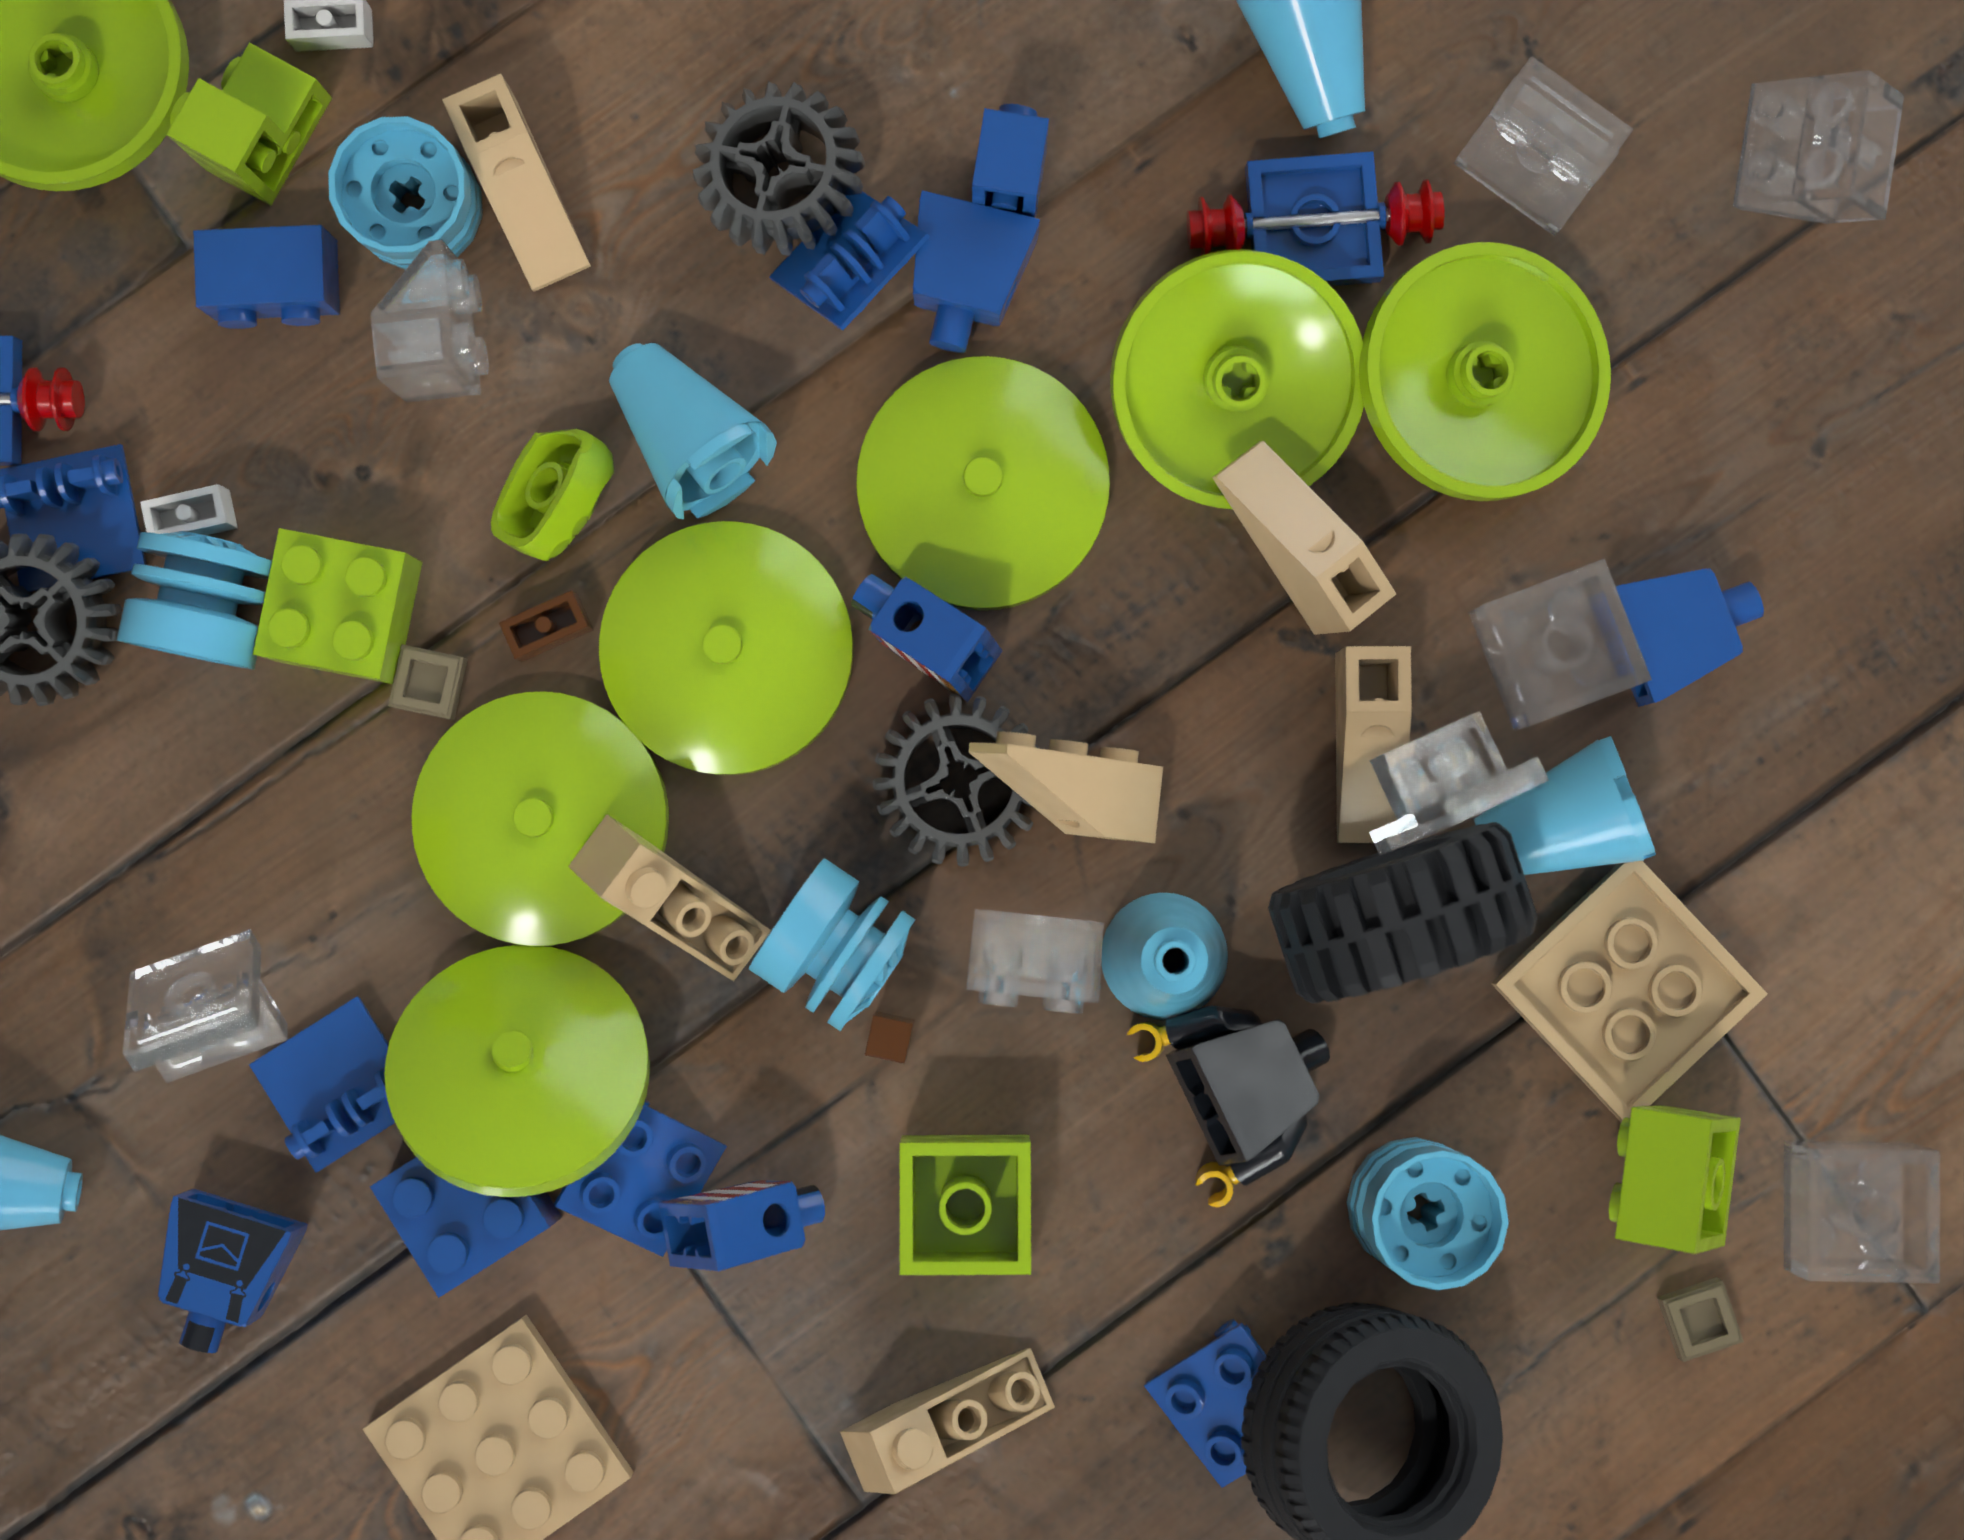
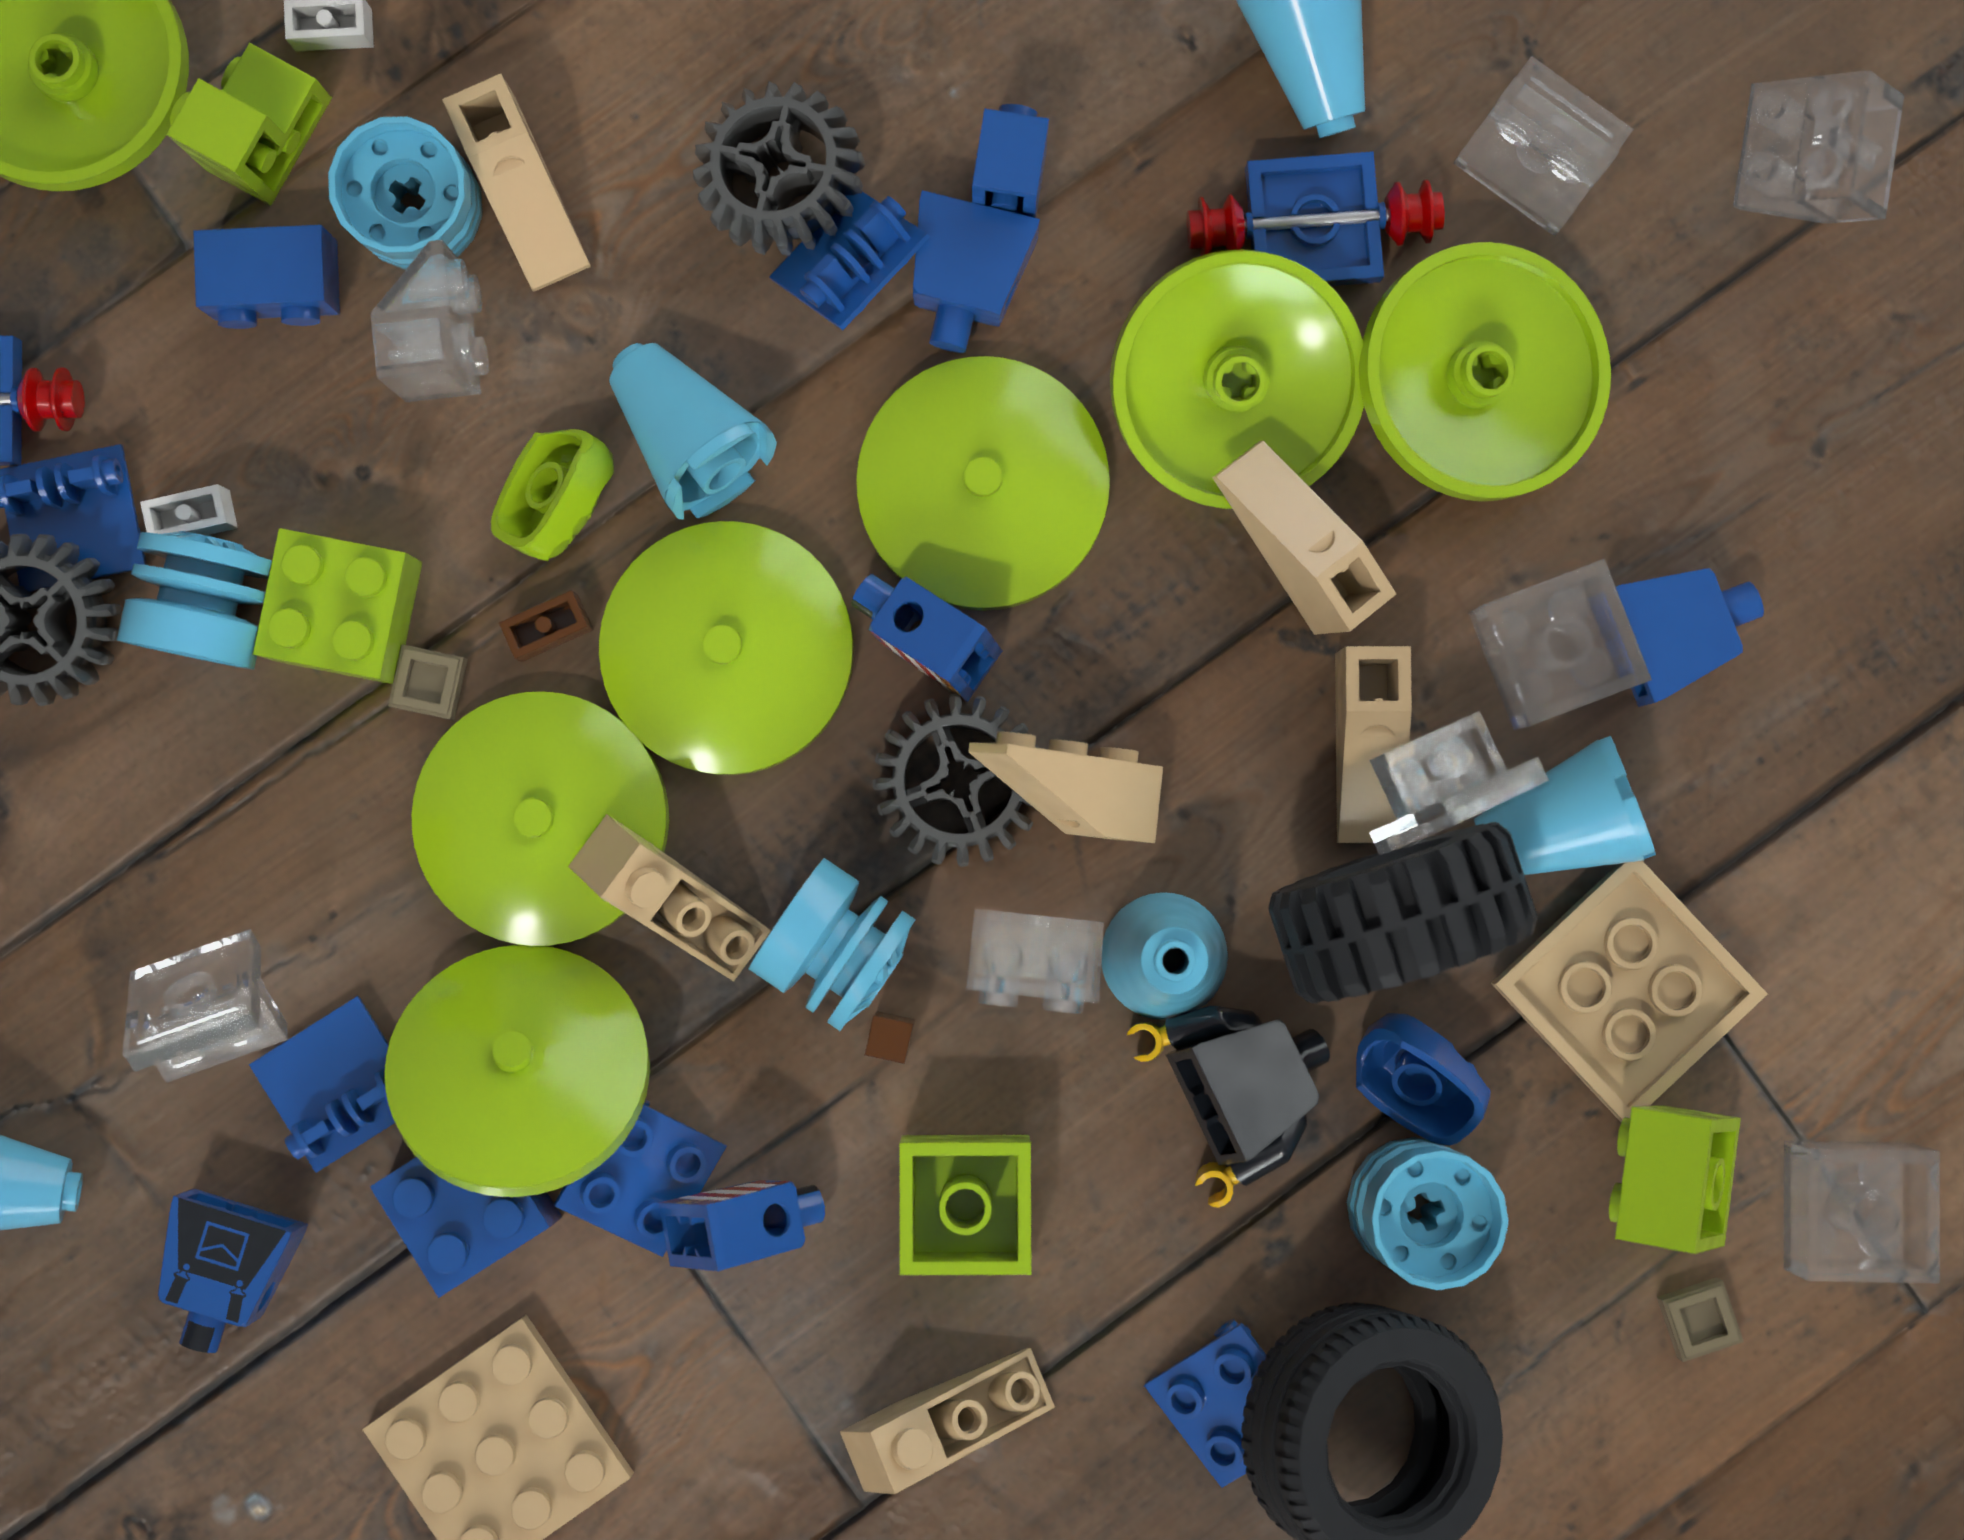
none -> blue piece [1356,1013,1491,1146]

